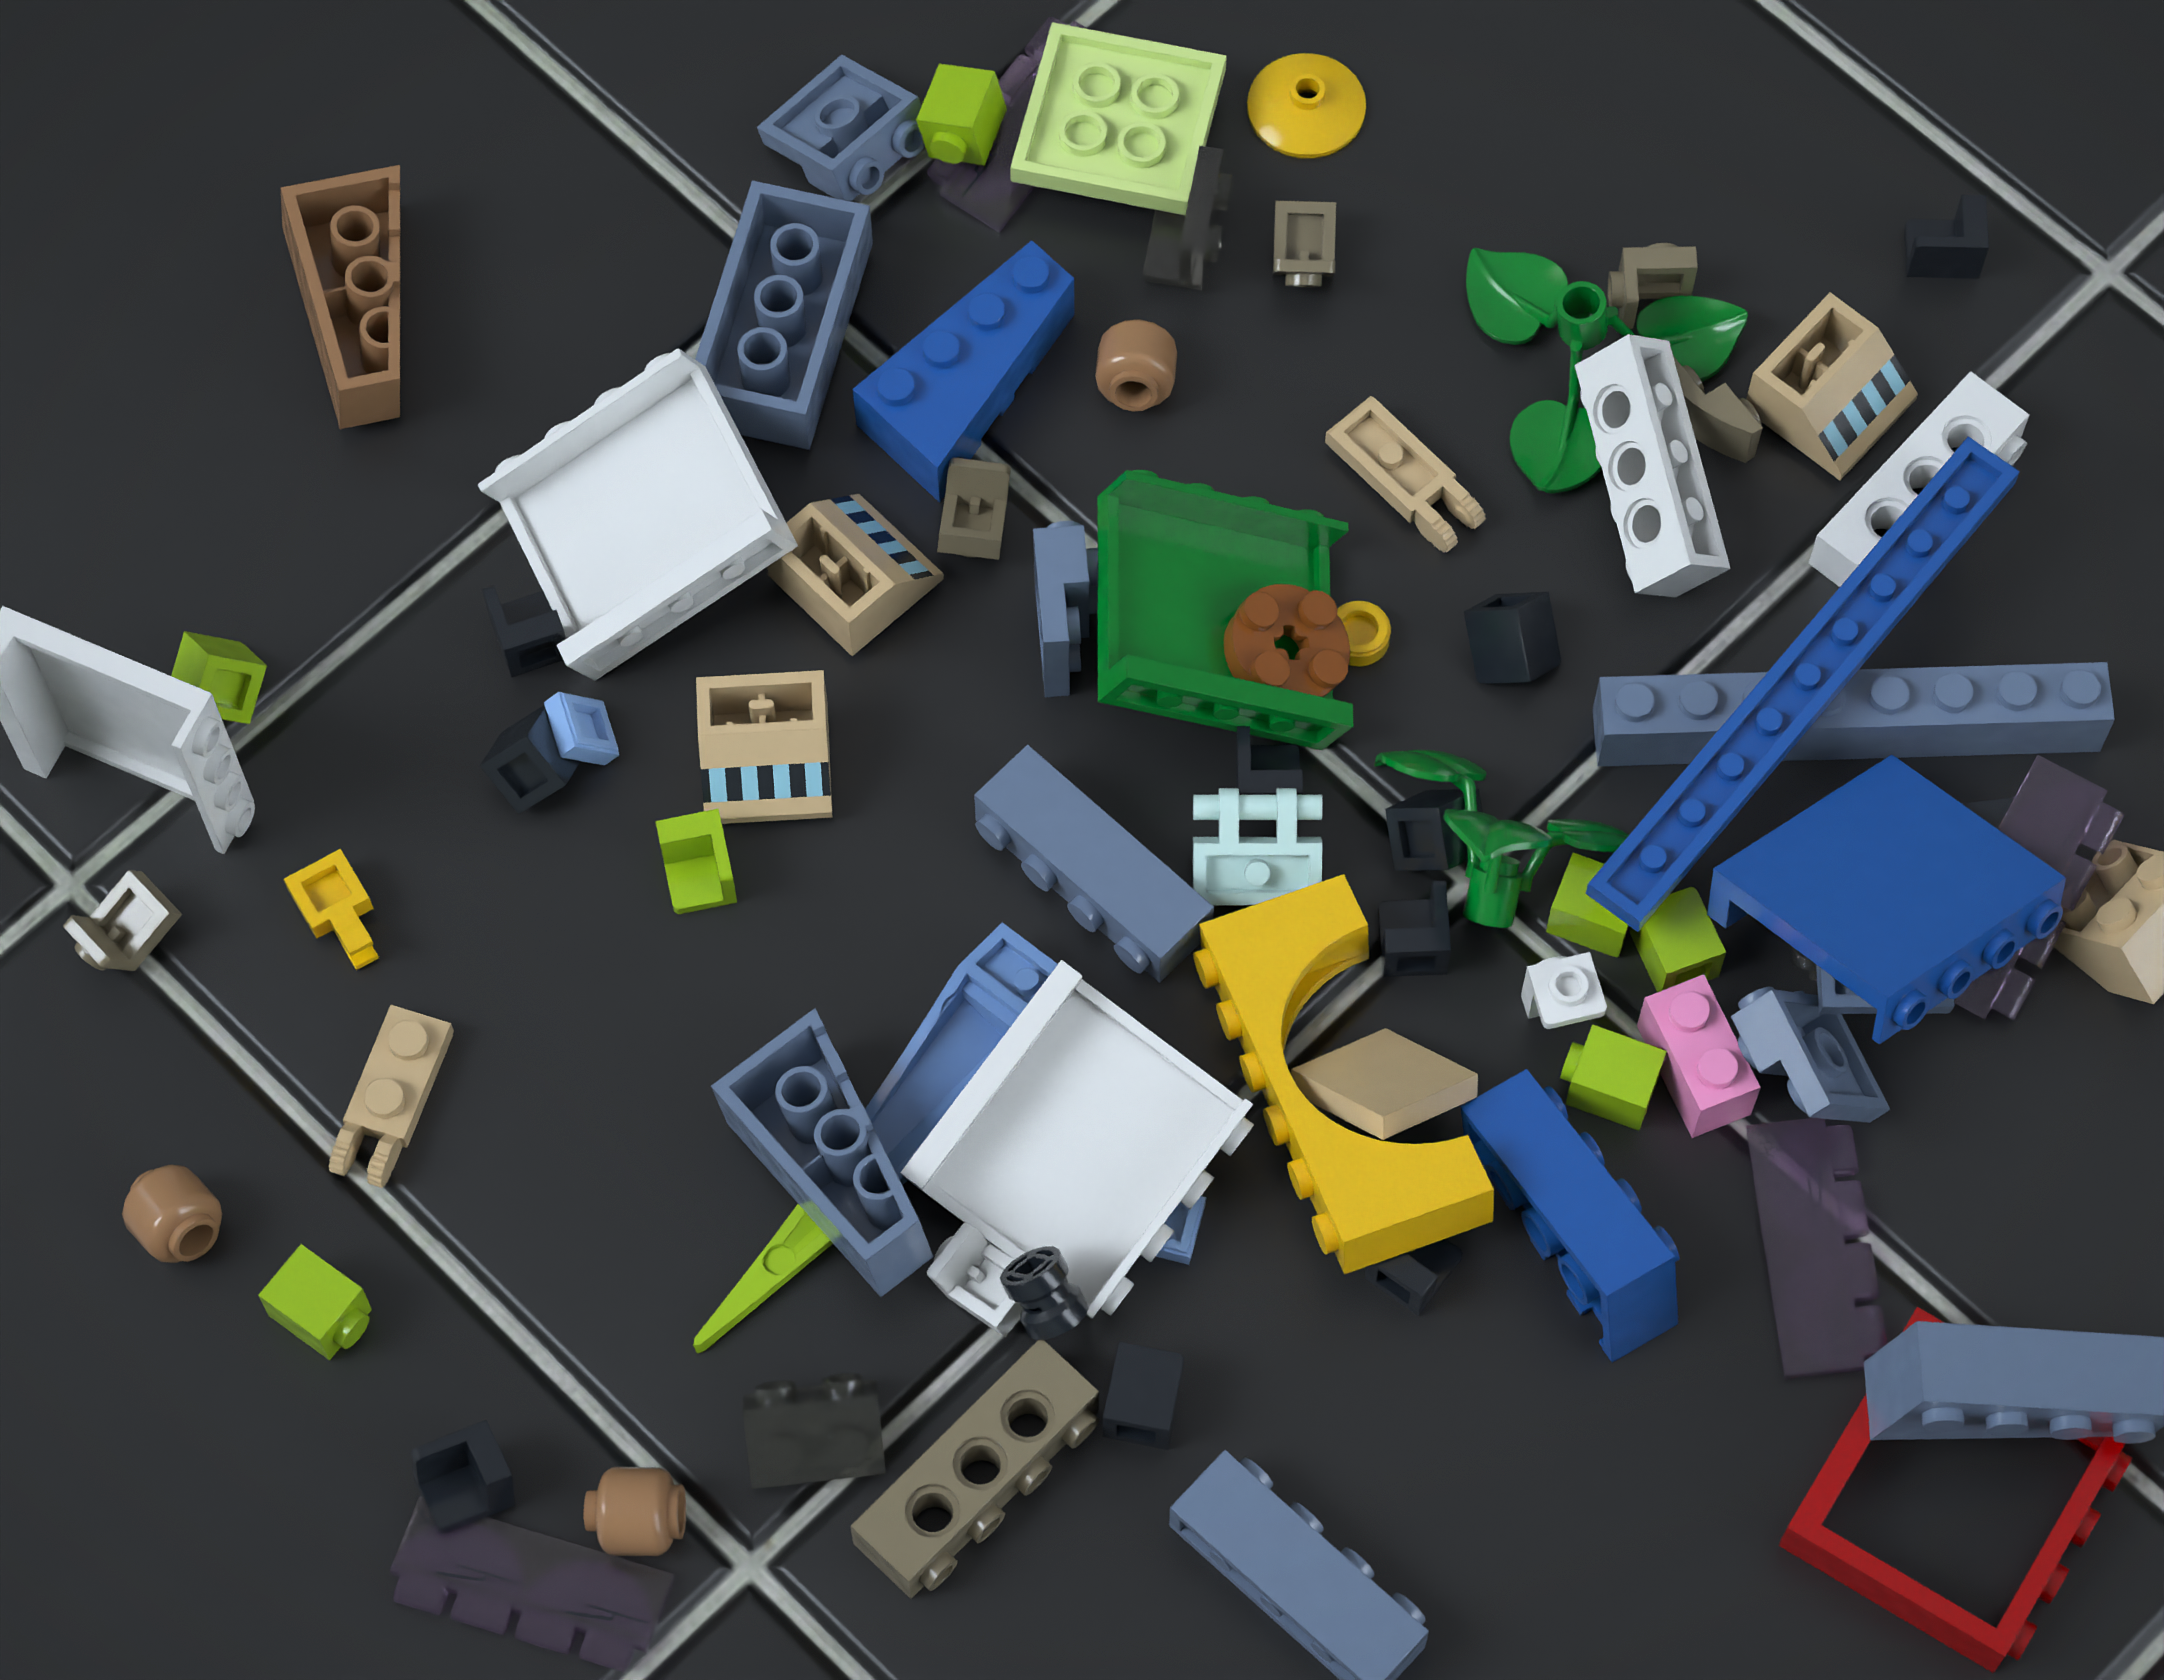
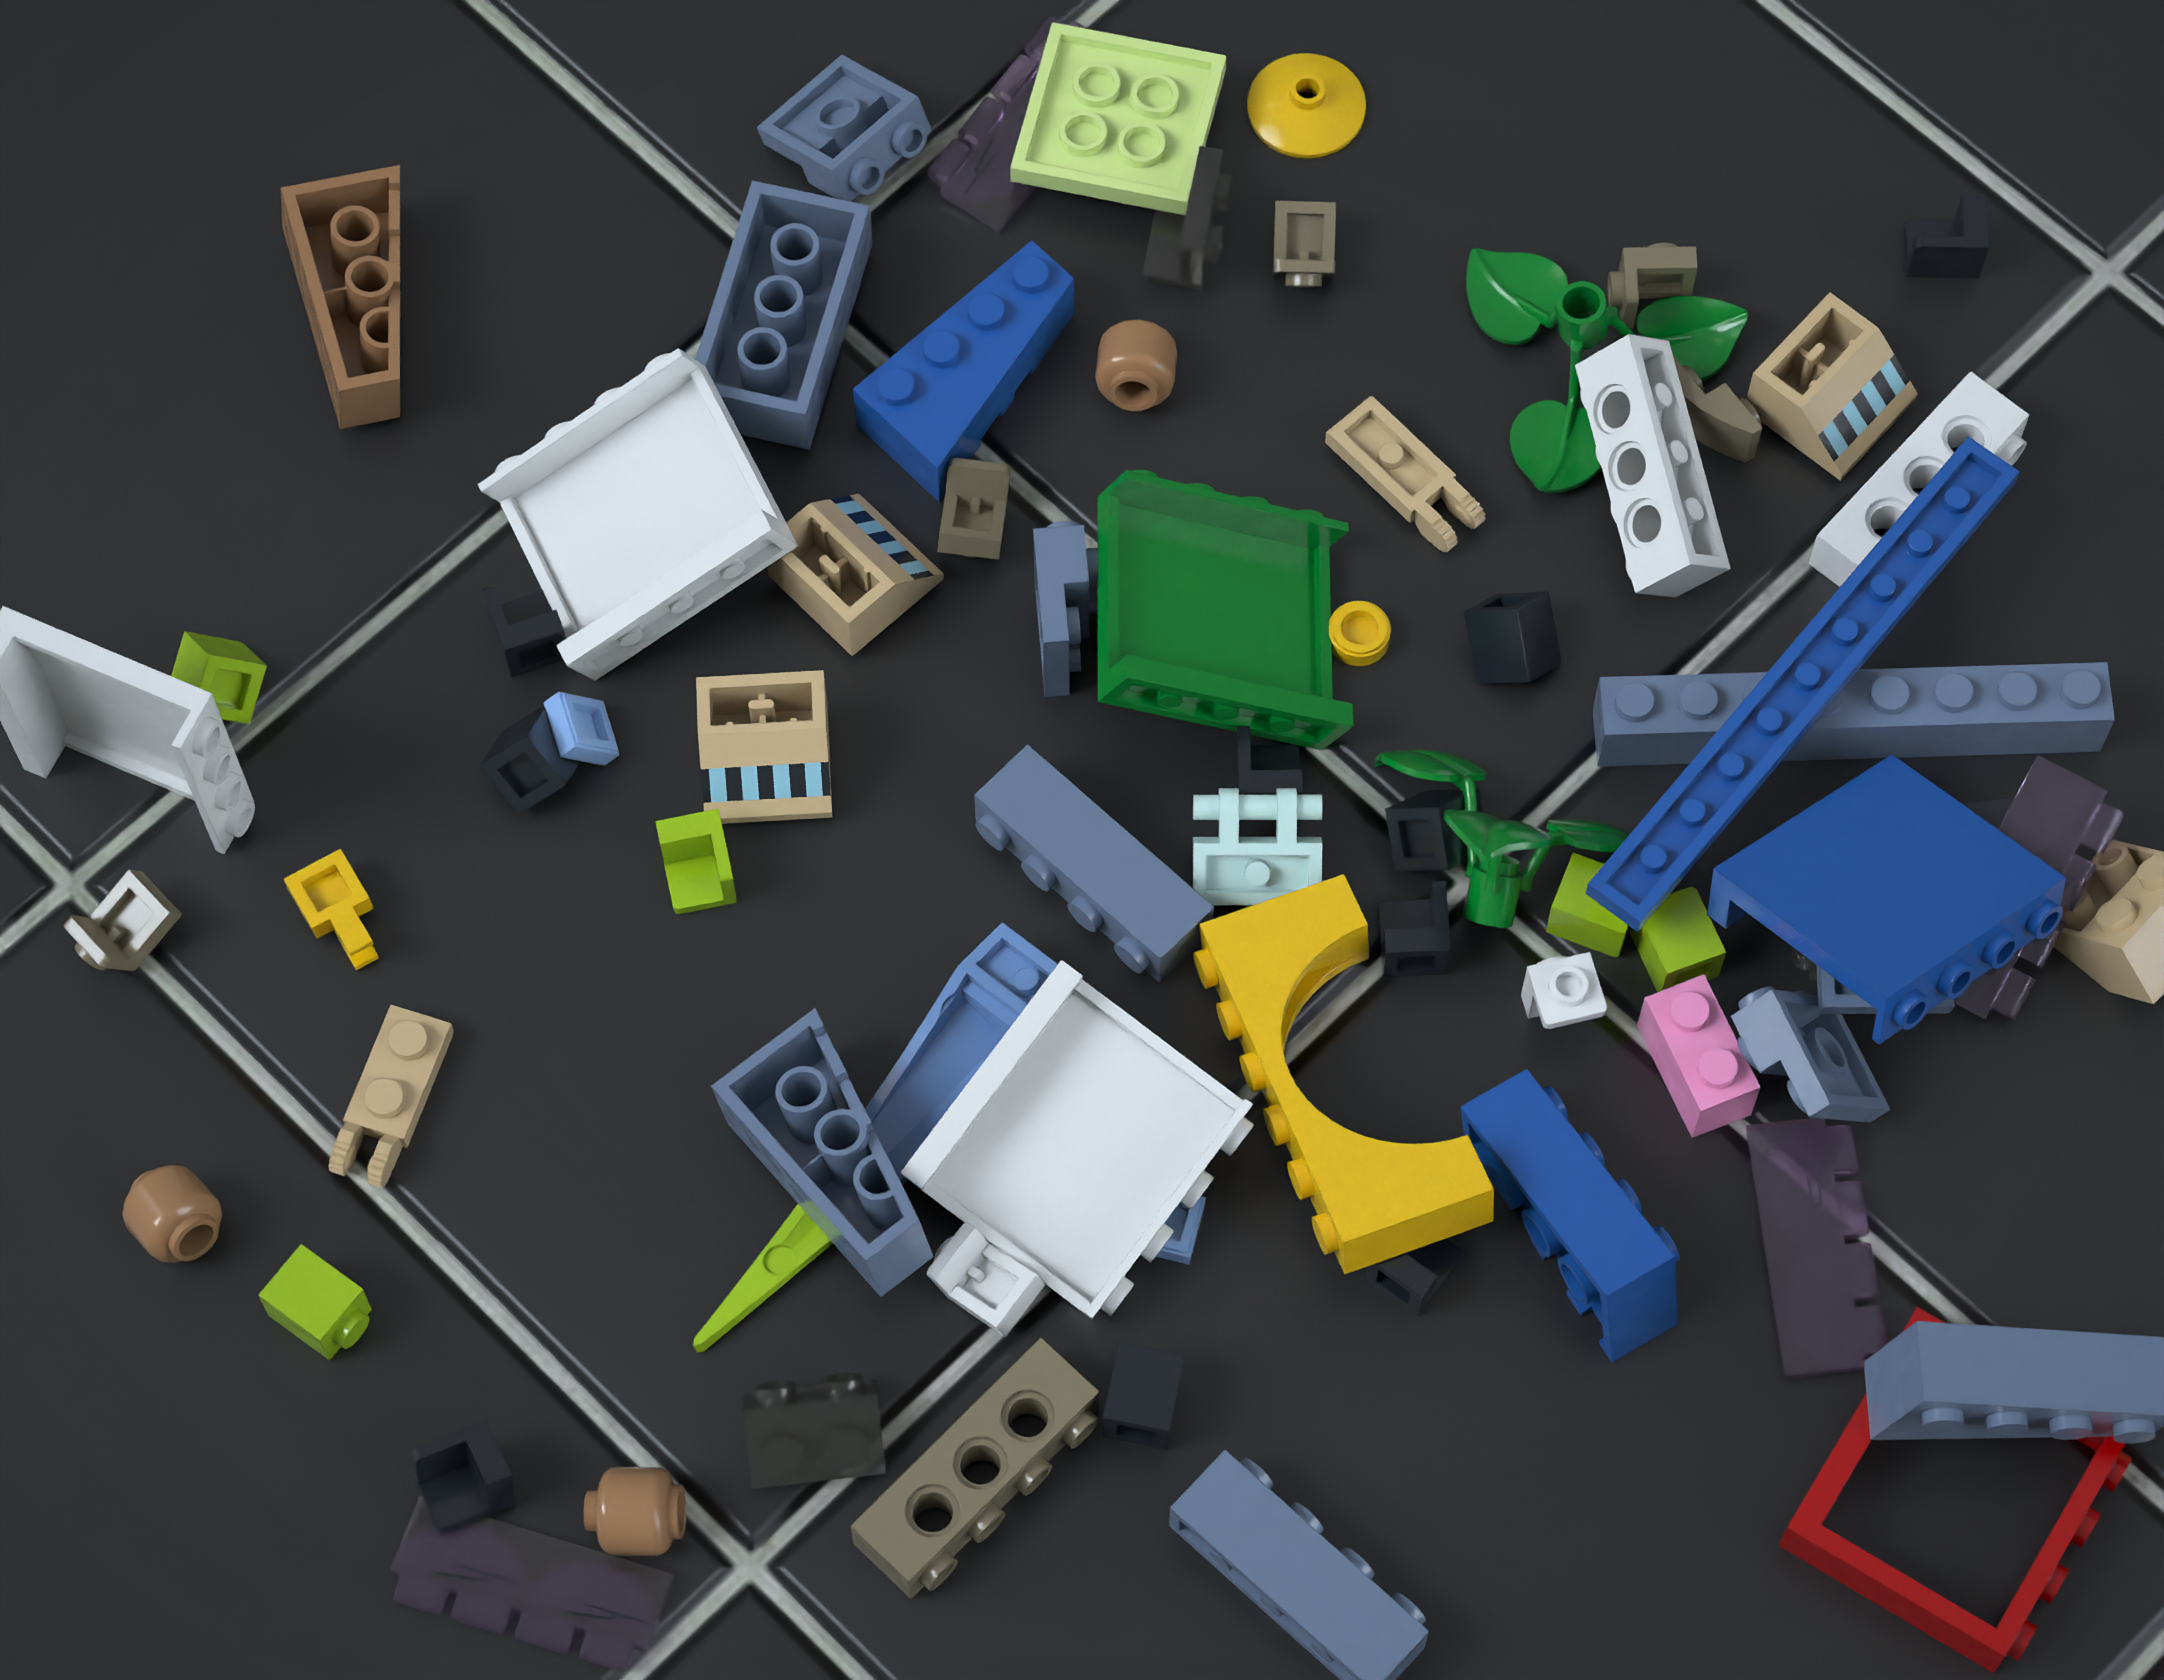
lime brick [916,64,1007,165] -> none
black wheel [1000,1246,1089,1340] -> none
dark orange plate [1224,584,1350,697] -> none
tan tile [1291,1028,1478,1140] -> none
lime brick [1560,1024,1667,1131] -> none

